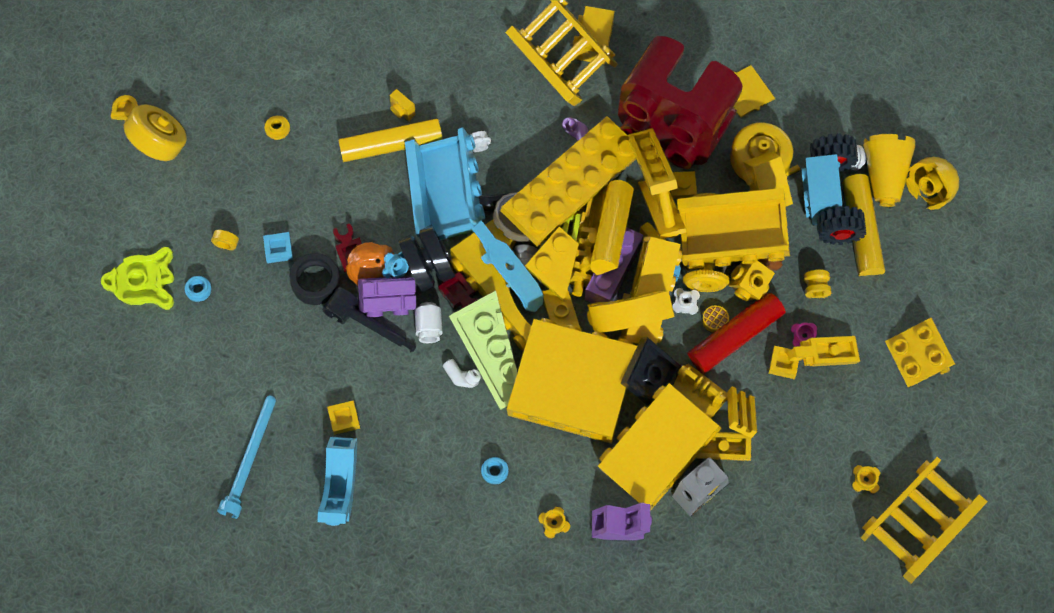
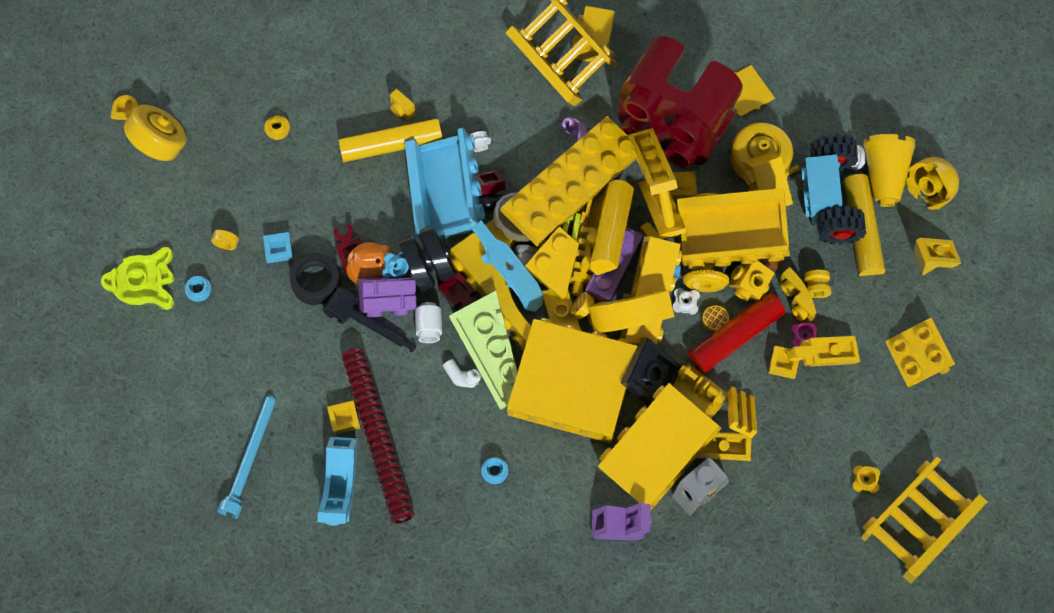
yellow plate [538,507,570,538] -> none
none -> dark red piece [341,348,415,524]
none -> dark red plate [476,169,506,195]
none -> yellow tile [570,292,595,319]
none -> yellow slope [779,267,816,323]
none -> yellow slope [913,238,961,275]

